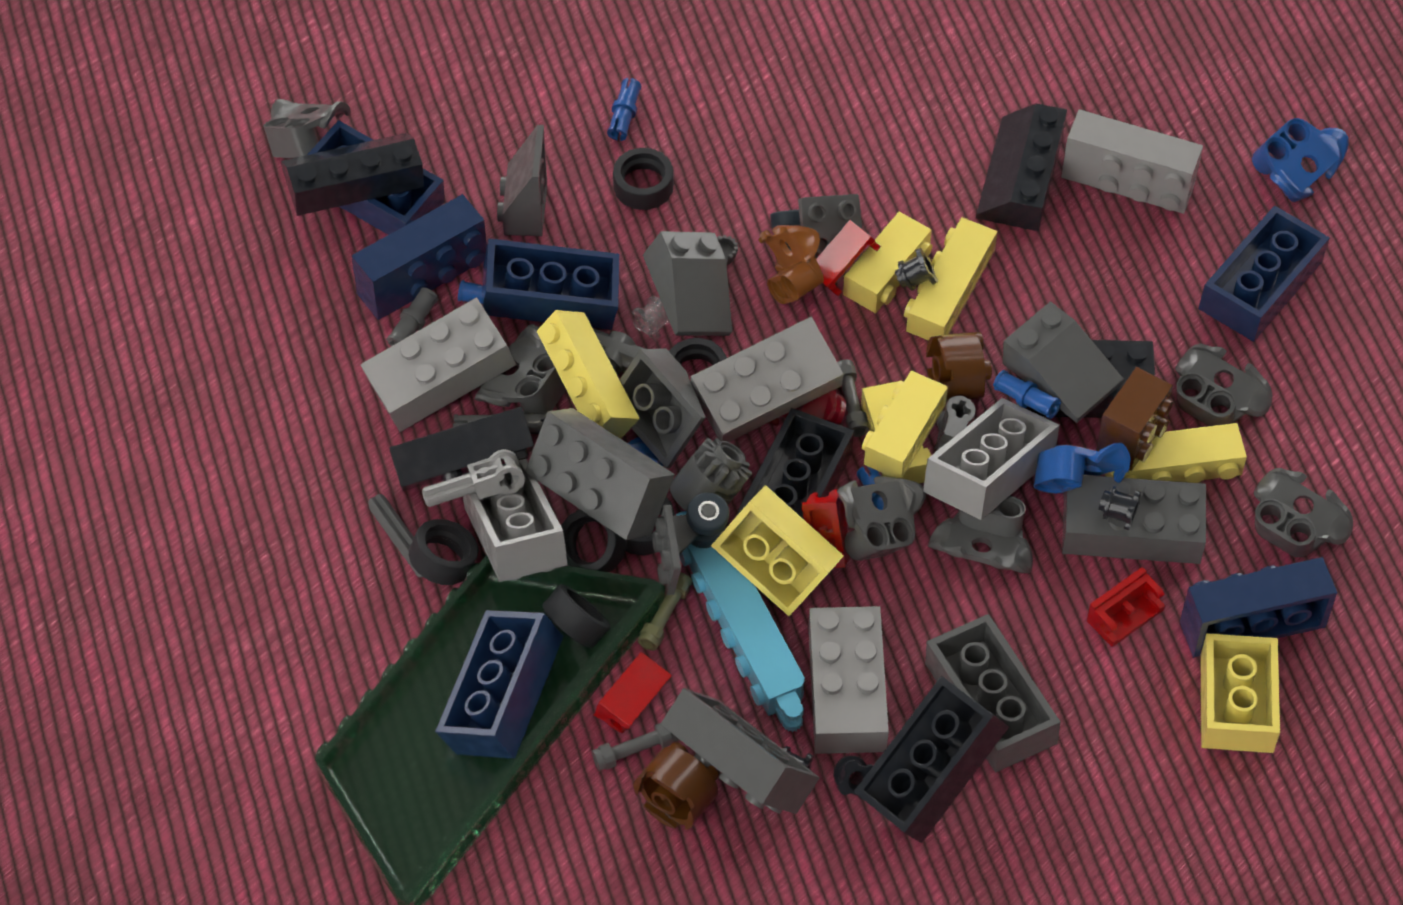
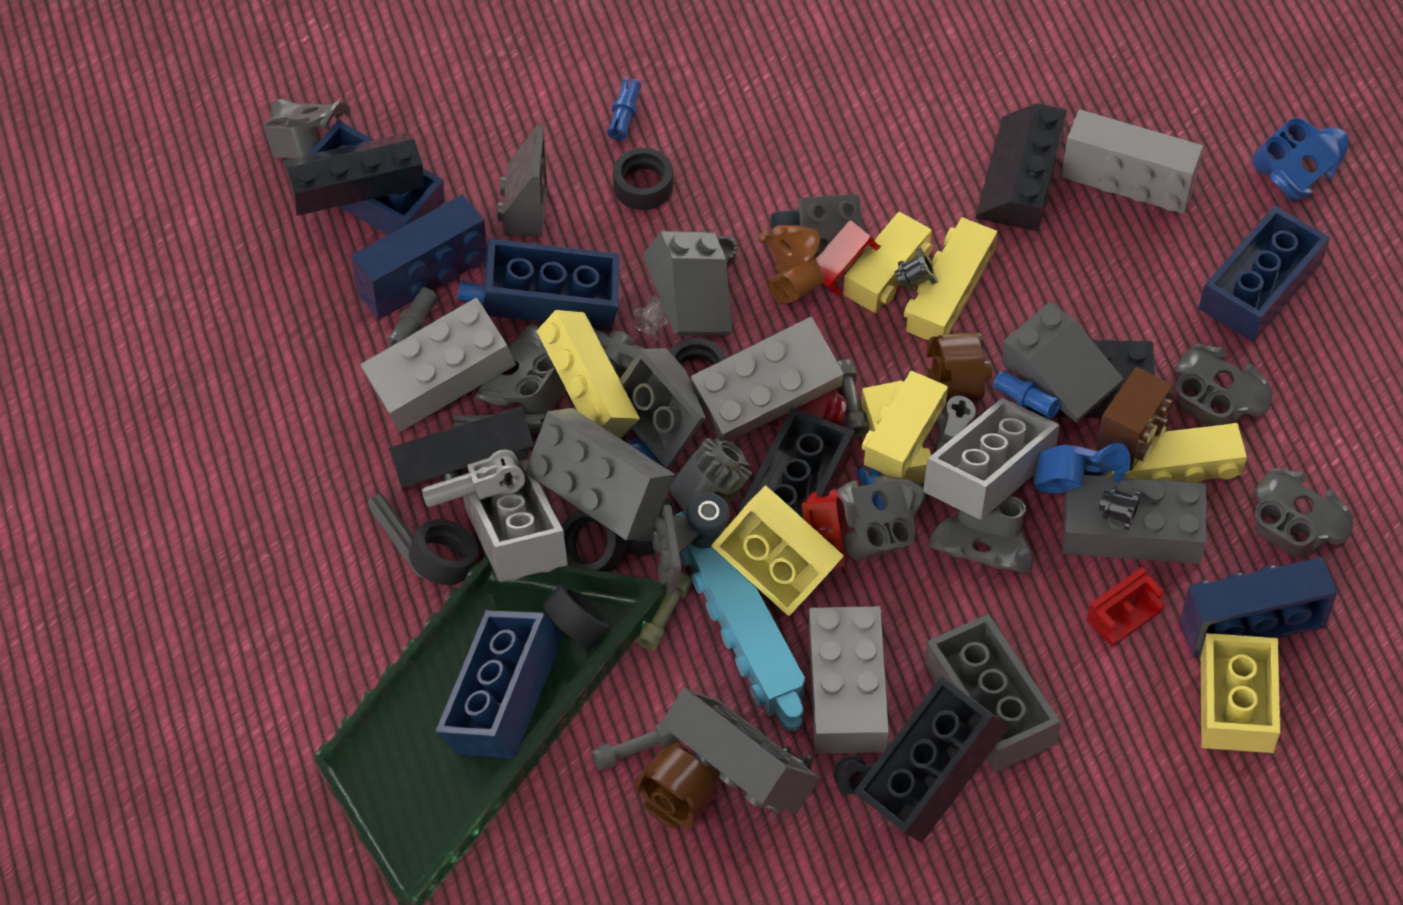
red hinge [594,652,672,734] -> none

